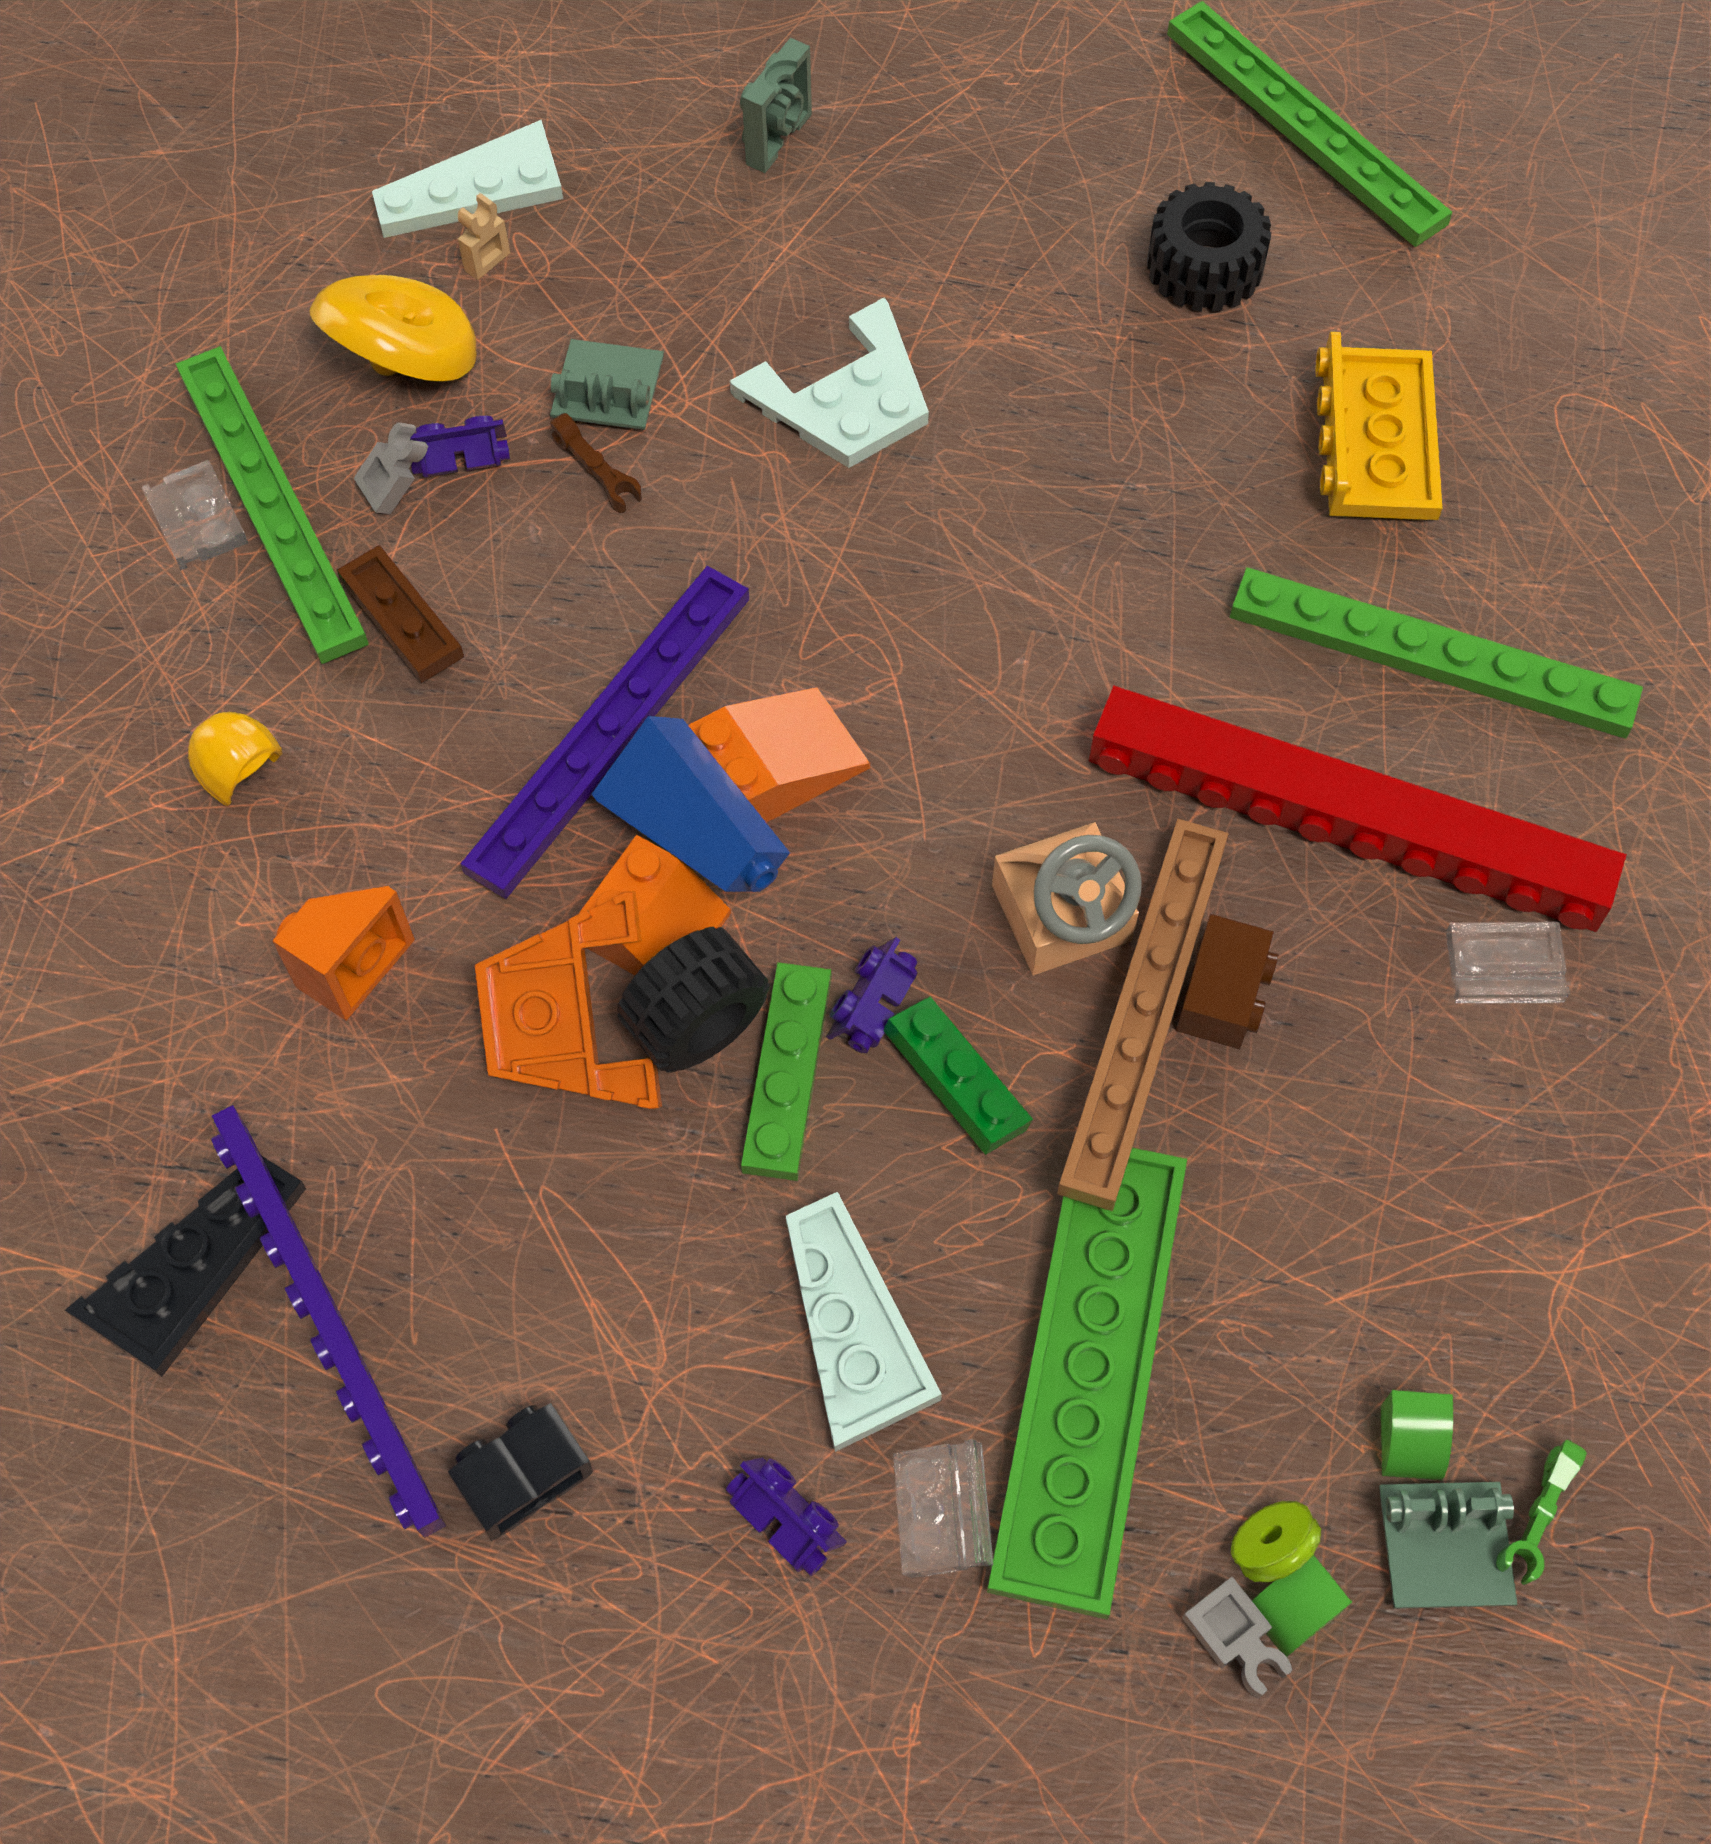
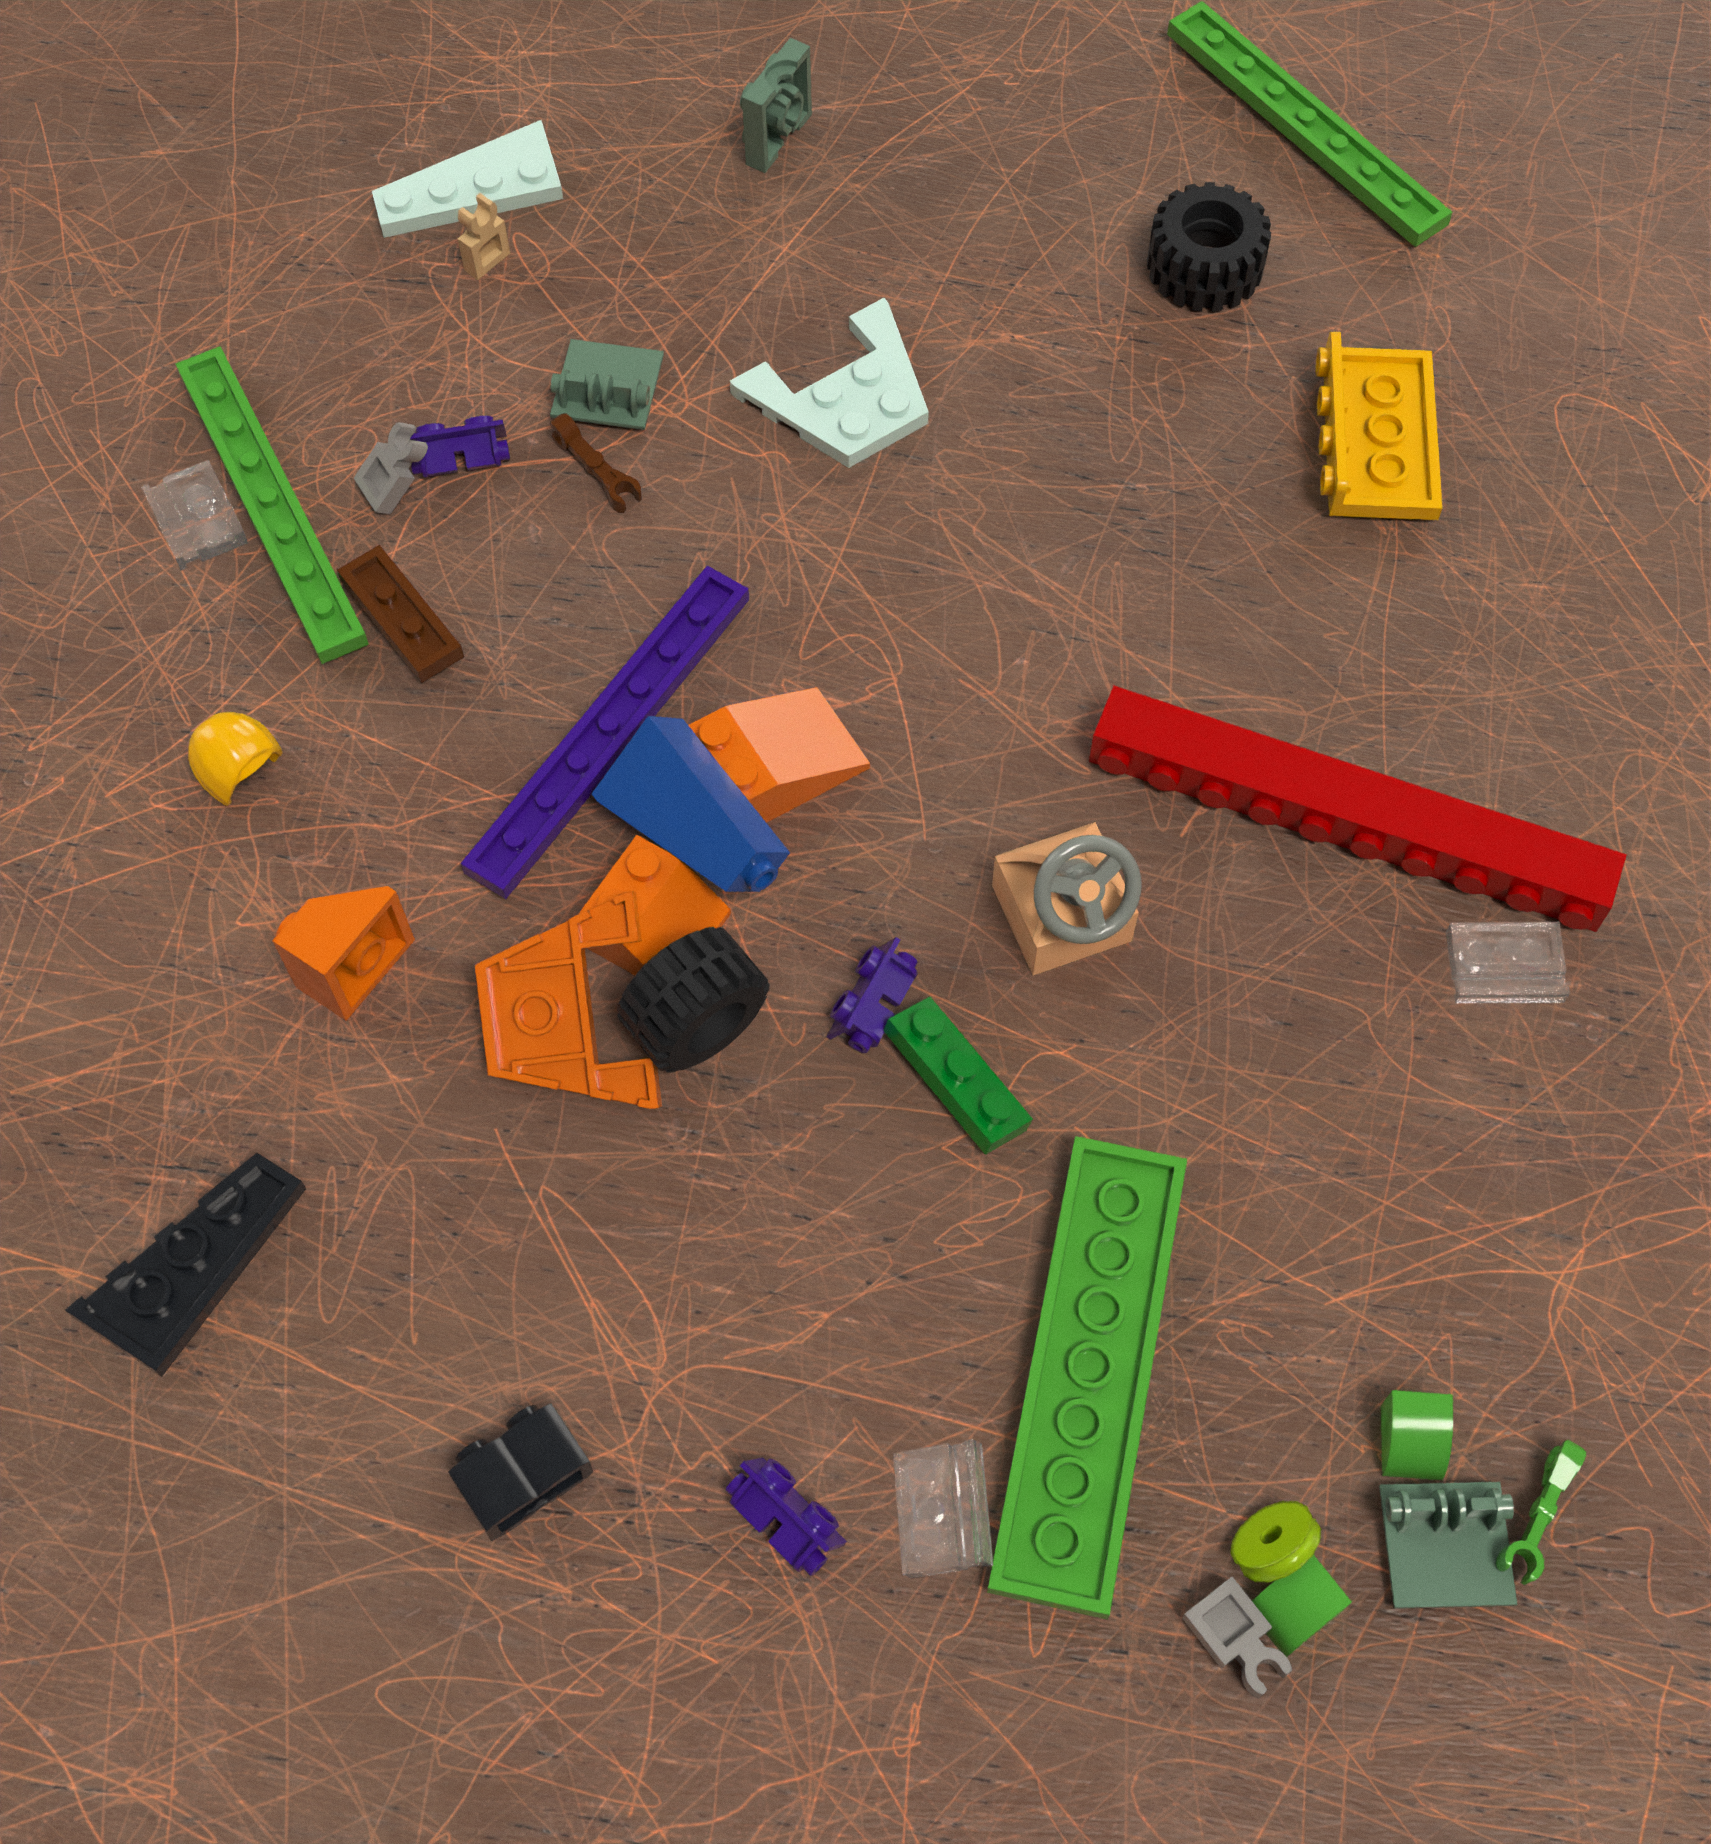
dark purple plate [211,1105,446,1538] -> none
yellow hat [309,275,477,381] -> none
bright green plate [741,962,832,1181] -> none
light aqua wing [786,1192,942,1452] -> none
medium nougat plate [1057,818,1229,1211] -> none
reddish brown brick [1176,914,1279,1050] -> none
bright green plate [1230,567,1643,739] -> none

